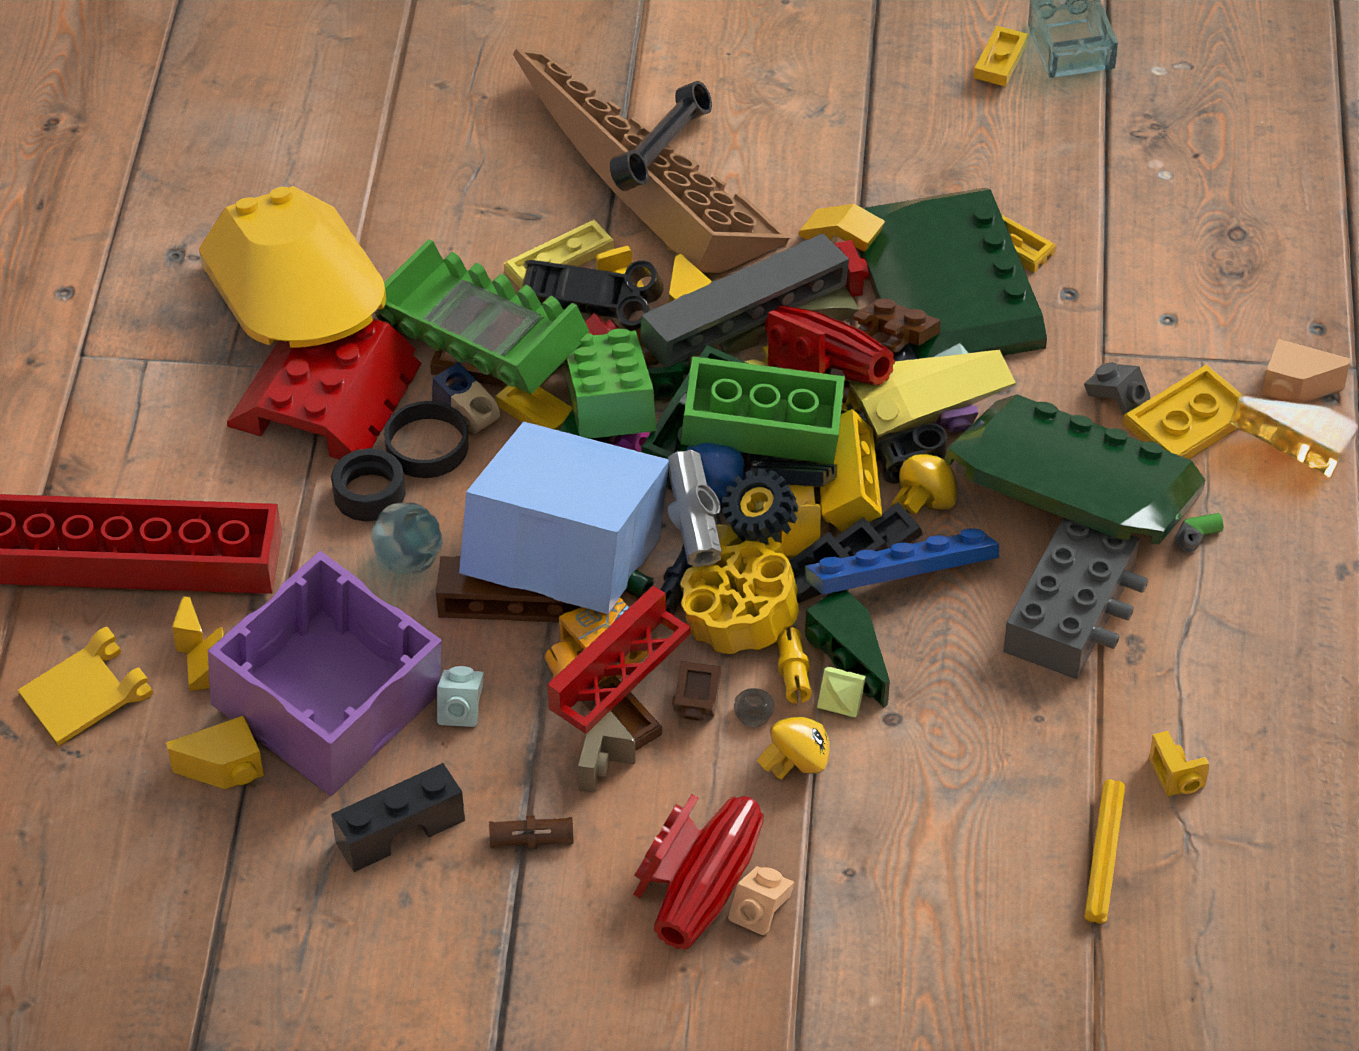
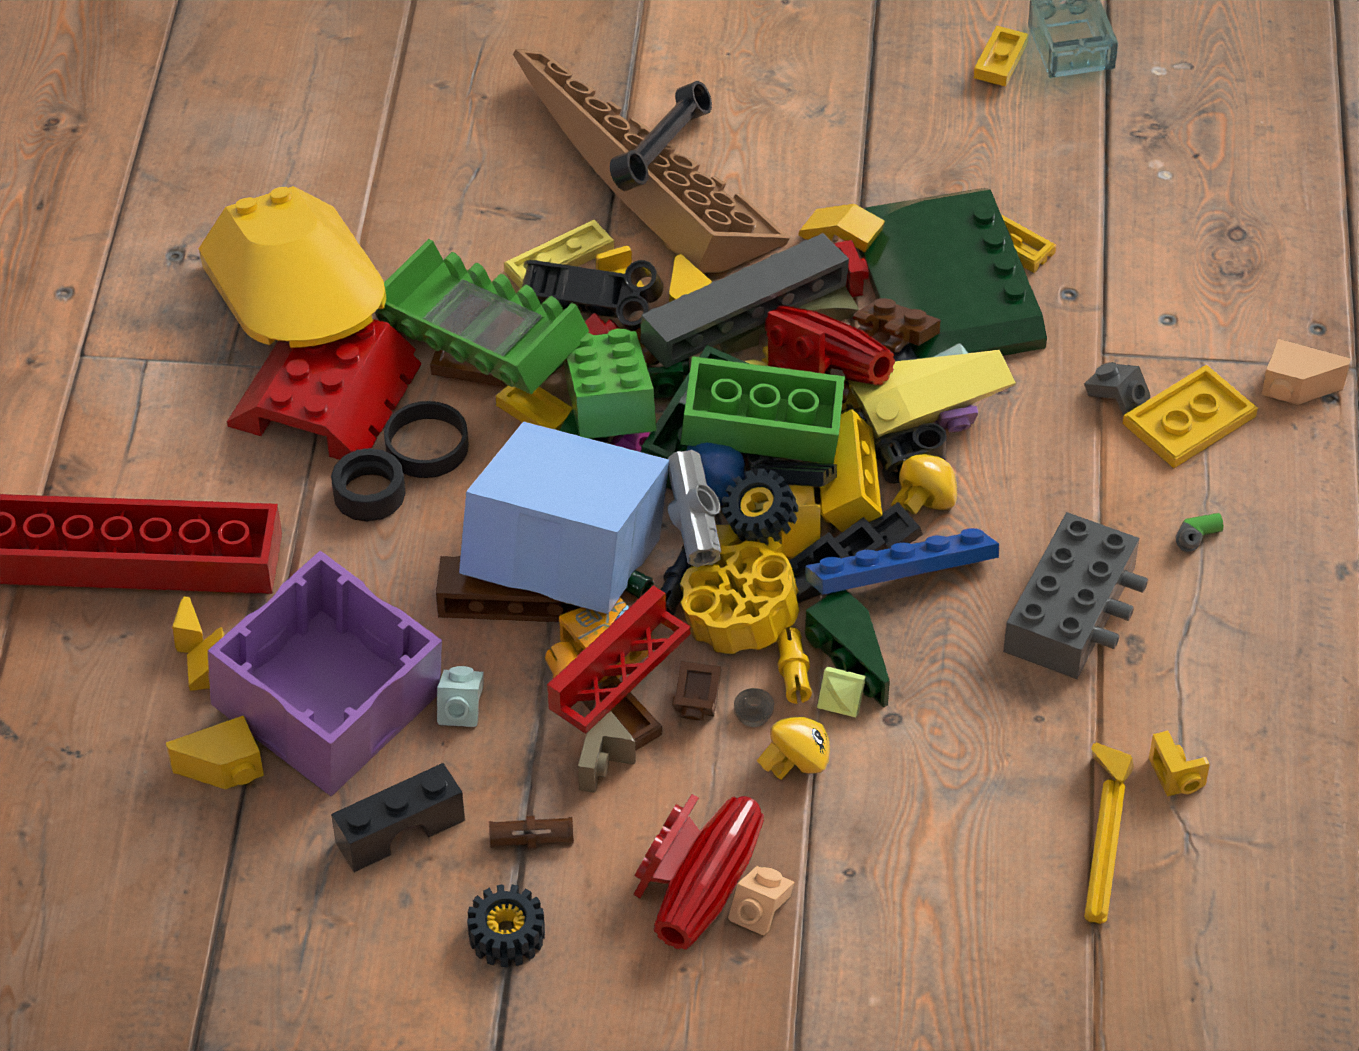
yellow flag [18,627,153,746] -> none
clear light blue plant [371,502,443,574] -> none
leg [432,362,500,435] -> none
dark green slope [945,394,1206,545] -> none
clear yellow slope [1229,396,1359,477] -> none
none -> black bush [467,884,545,967]
none -> yellow slope [1091,742,1134,783]

